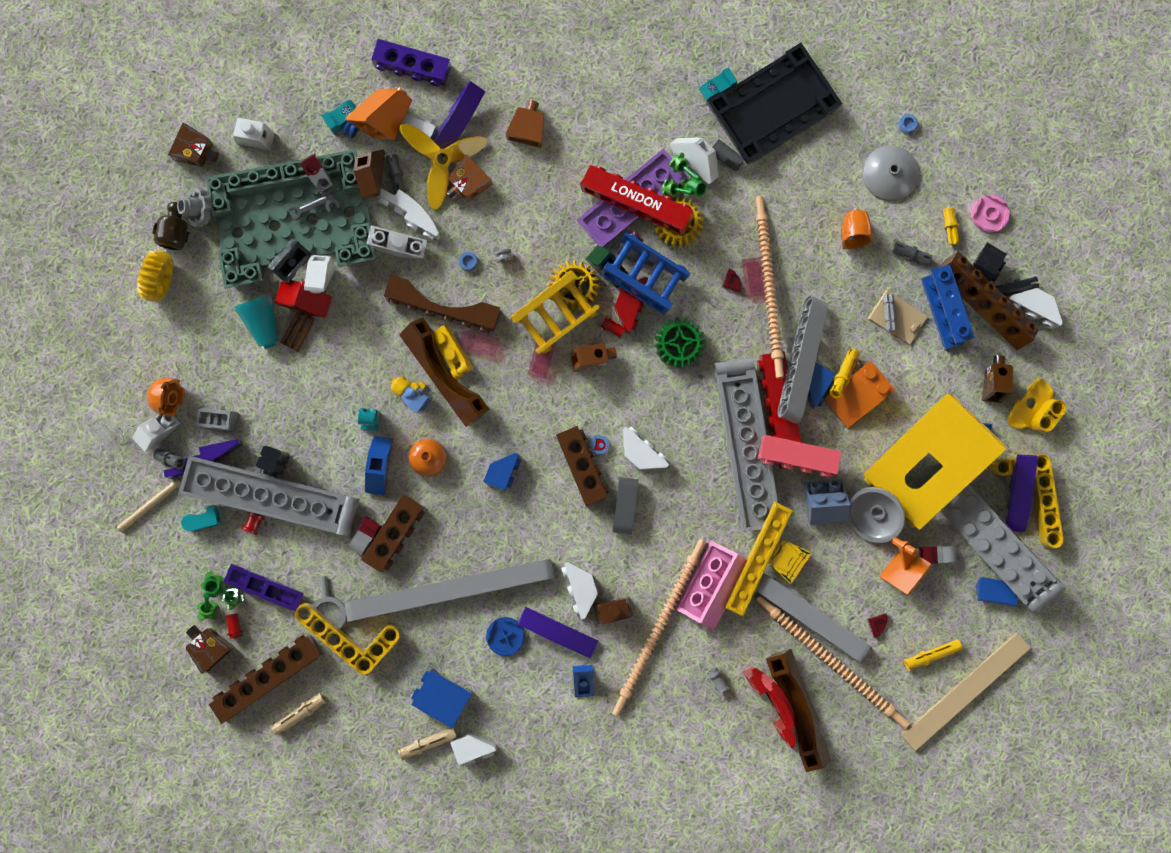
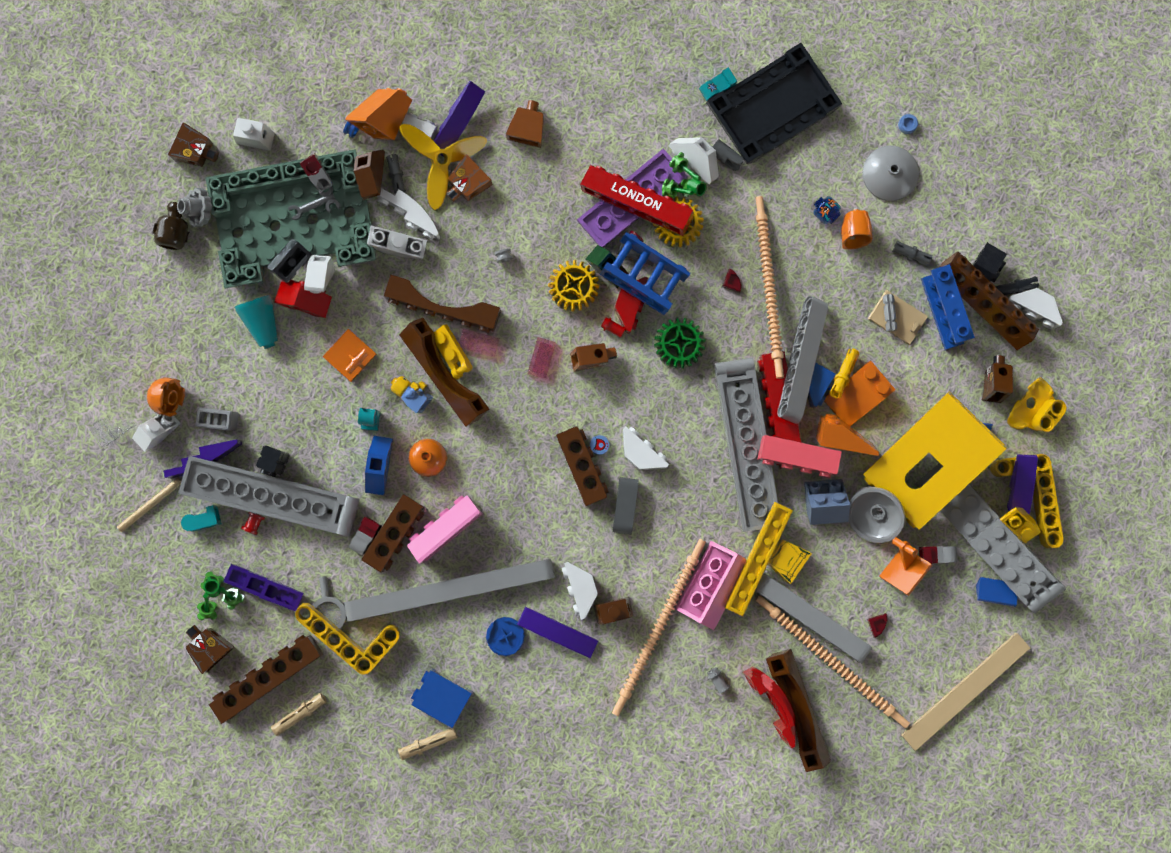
yellow gear [137,250,174,302] -> none
dark grey pin [153,448,186,469] -> none
red pin [225,613,243,639] -> none
reddish brown tile [280,310,316,352] -> none
teal leg [321,100,357,134] -> none
dark purple brick [371,39,451,87] -> none
white slope [451,733,497,766] -> none
medium blue tile [459,252,478,272] -> none
blue slope [483,453,521,491] -> none
yellow fence [510,270,600,355] -> none
blue slope [573,665,594,697] -> none
clear pink tile [741,257,766,297] -> none
yellow pin [904,639,963,671] -> none
yellow axle [942,207,960,246] -> none
bright pink tile [971,195,1010,233] -> none
none -> orange plate [323,329,377,382]
none -> bright pink slope [407,495,483,564]
none -> clear blue head [813,196,841,224]
none -> orange slope [816,414,879,456]
none -> yellow slope [1000,507,1041,544]

